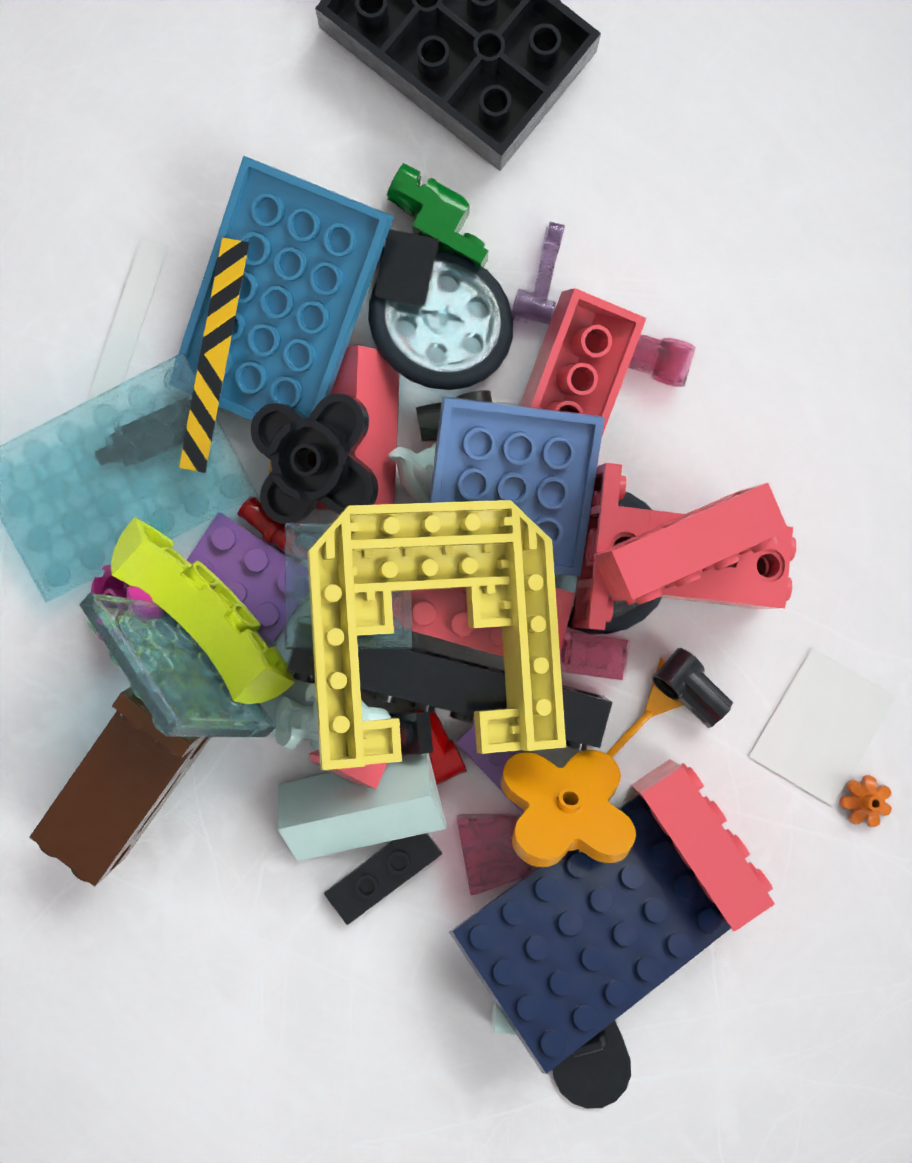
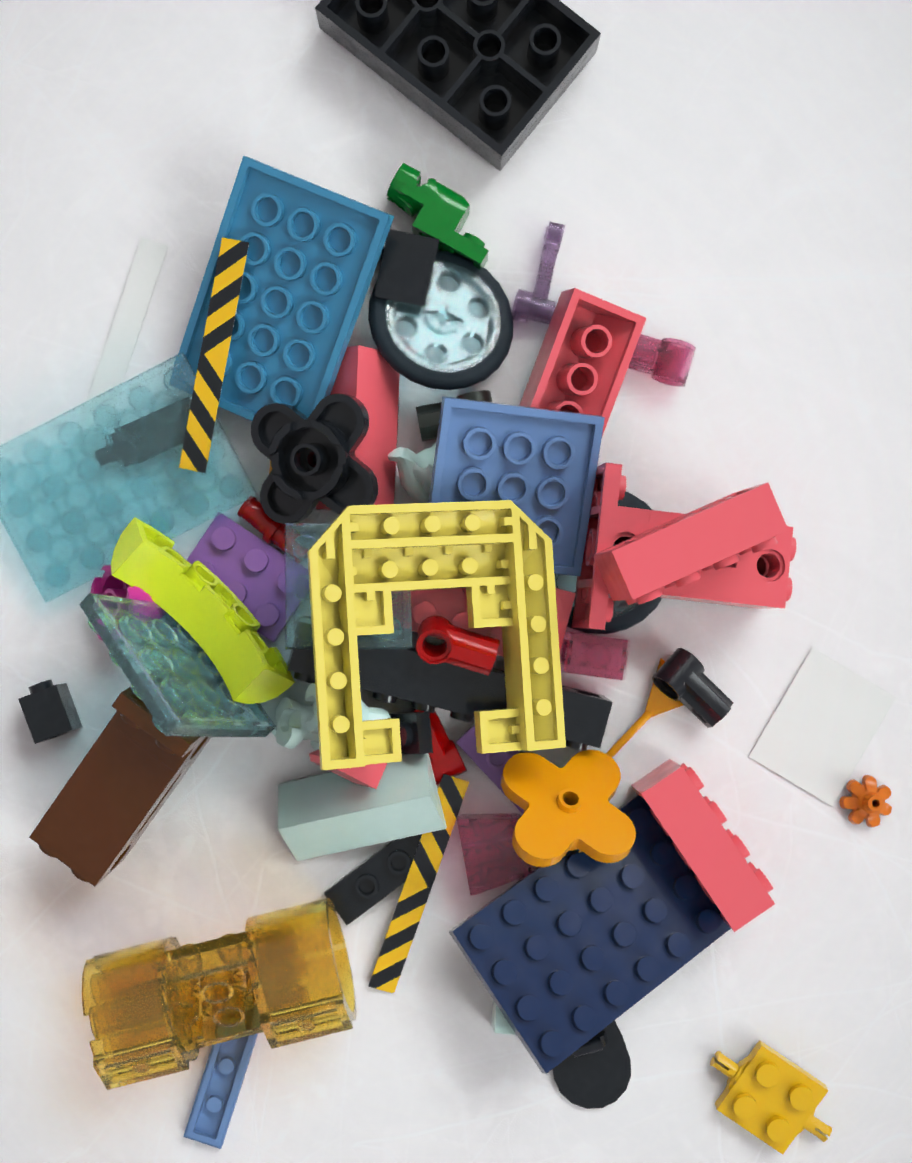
none -> black brick [18,679,83,744]
none -> clear yellow cylinder [82,897,357,1090]
none -> medium blue tile [183,981,271,1149]
none -> sticker [368,774,469,993]
none -> red piece [416,616,500,676]
none -> yellow plate [710,1040,832,1154]

